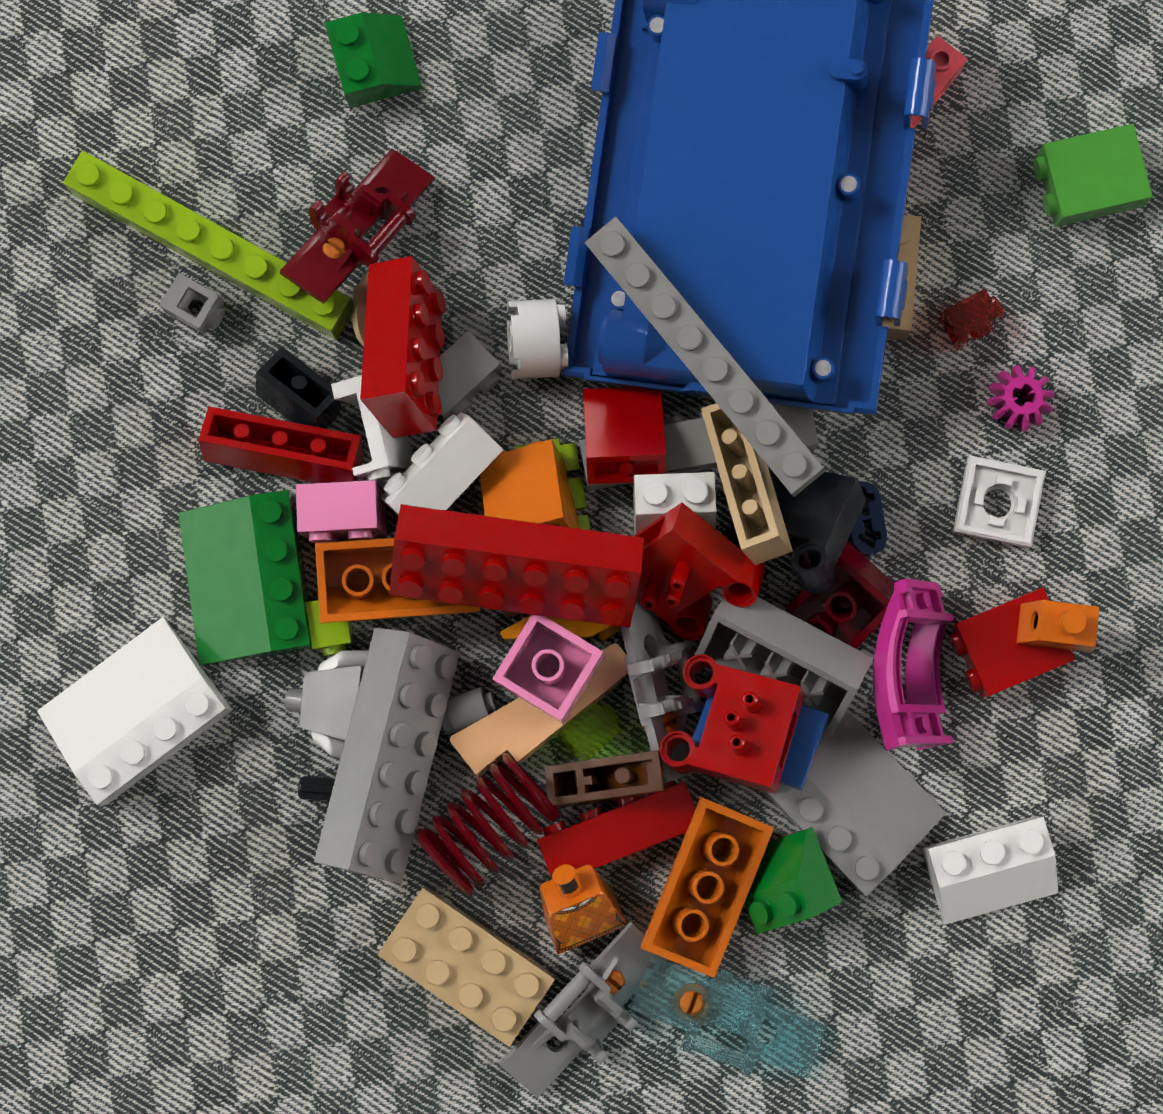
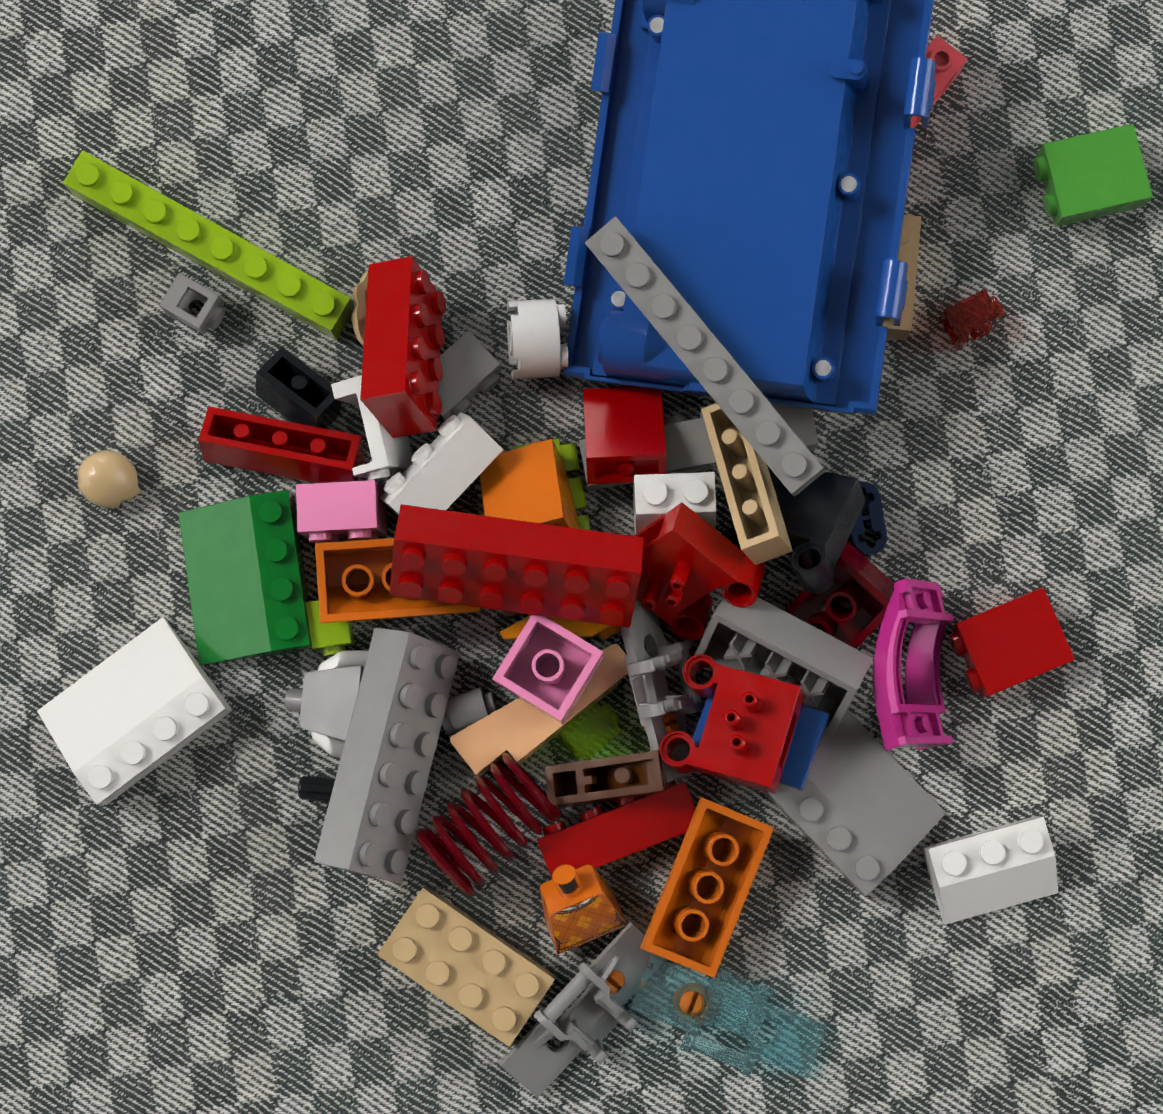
dark red piece [280,148,435,304] -> none
green slope [324,12,422,109] -> none
green slope [745,827,842,934] -> none
white piece [953,455,1046,548] -> none
dark pink gear [986,365,1054,432] -> none
orange torso [1016,600,1099,653] -> none
none -> tan hair [77,450,142,509]

